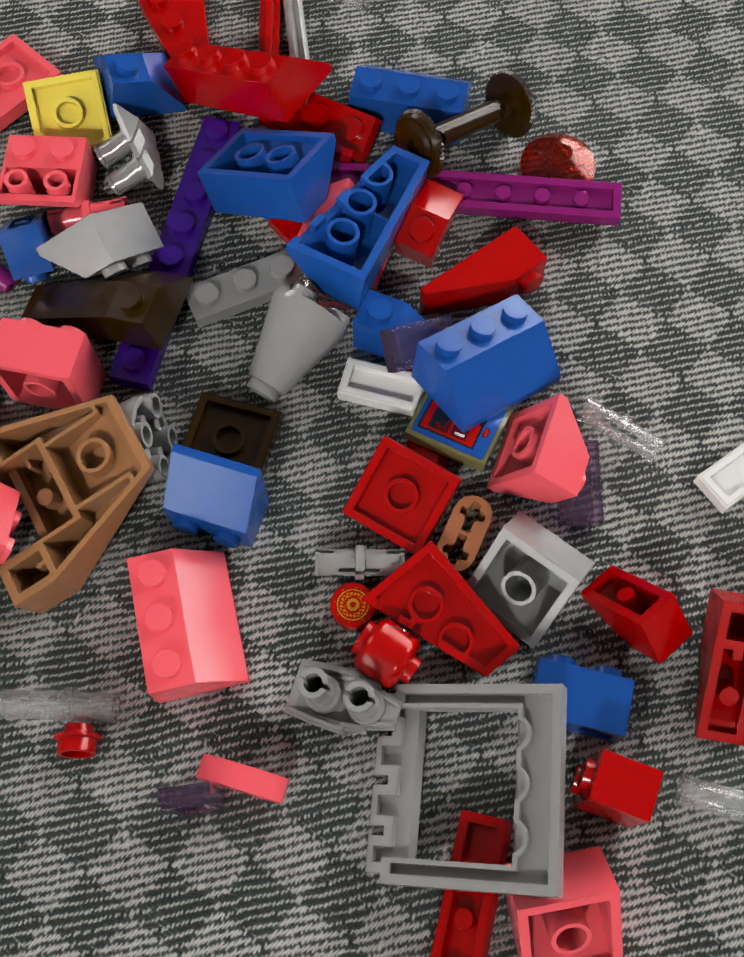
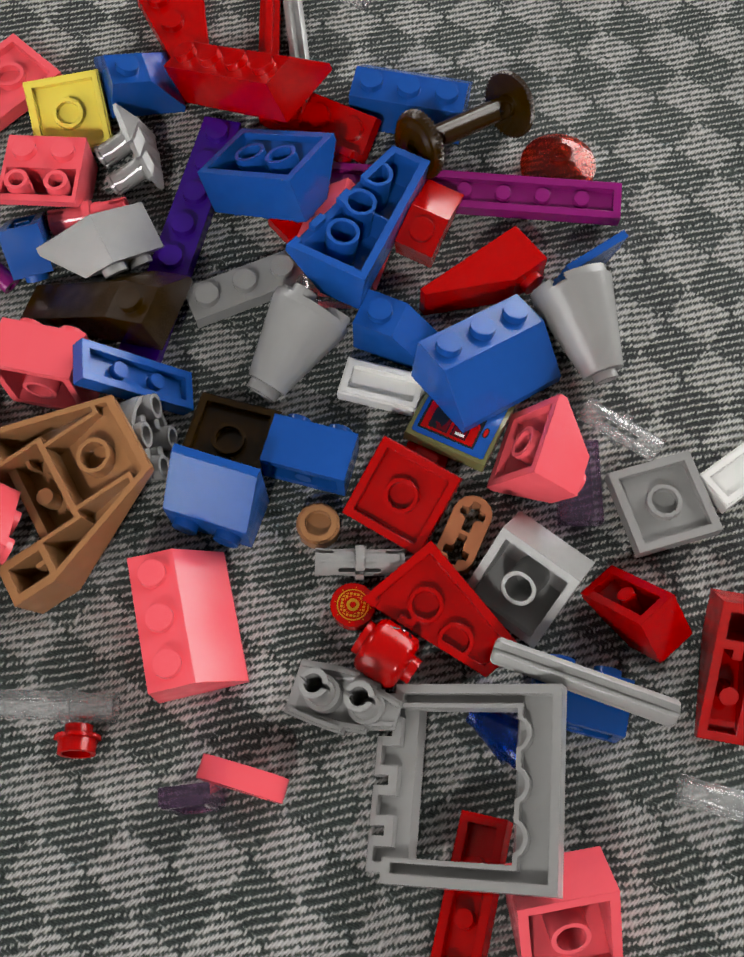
clear purple tile [380,314,452,373] -> none
red brick [569,749,664,828] -> none
none -> blue plate [73,338,194,416]
none -> blue brick [259,413,359,496]
none -> medium nougat tile [296,503,341,549]
none -> clear blue cone [466,712,518,769]
none -> light grey axle [490,637,681,727]
none -> light grey cone [530,262,624,386]
none -> blue piece [553,230,629,286]
none -> light grey plate [604,450,723,558]

